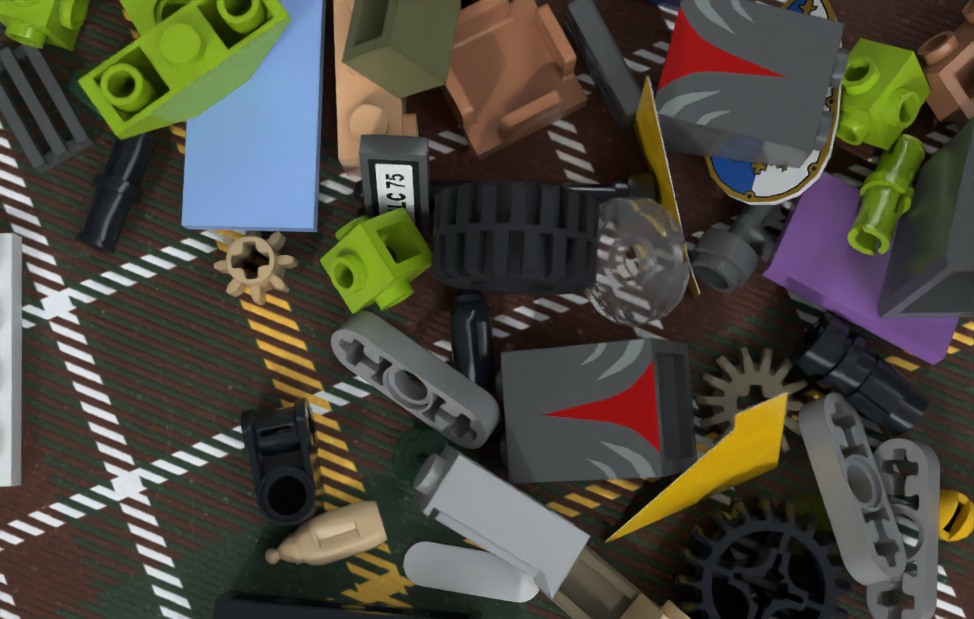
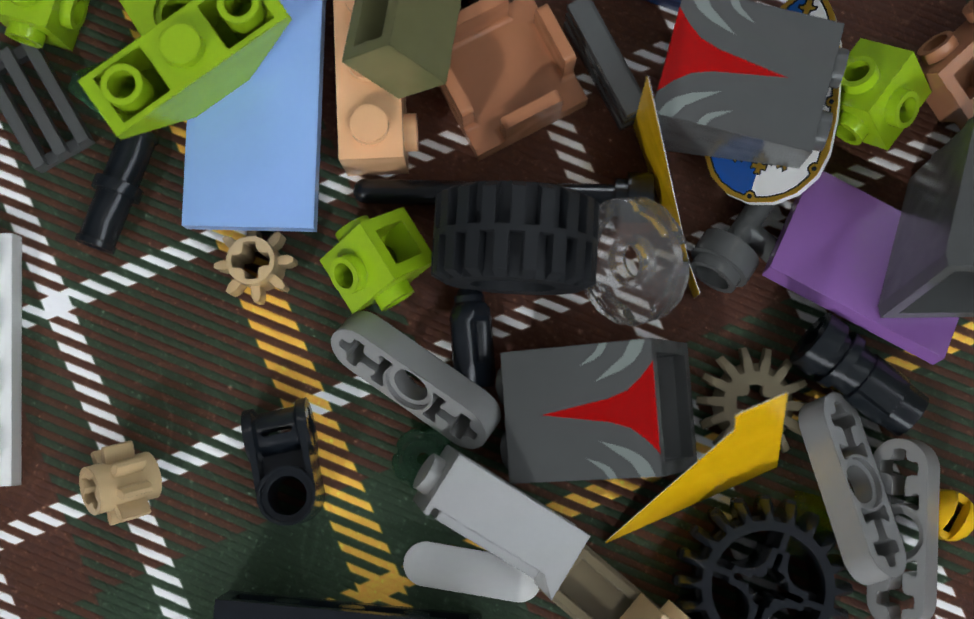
tan piece [265,501,388,566] -> none
tile [359,134,431,237] -> none
lime pin [847,134,926,255] -> none
none -> tan gear [79,440,162,526]

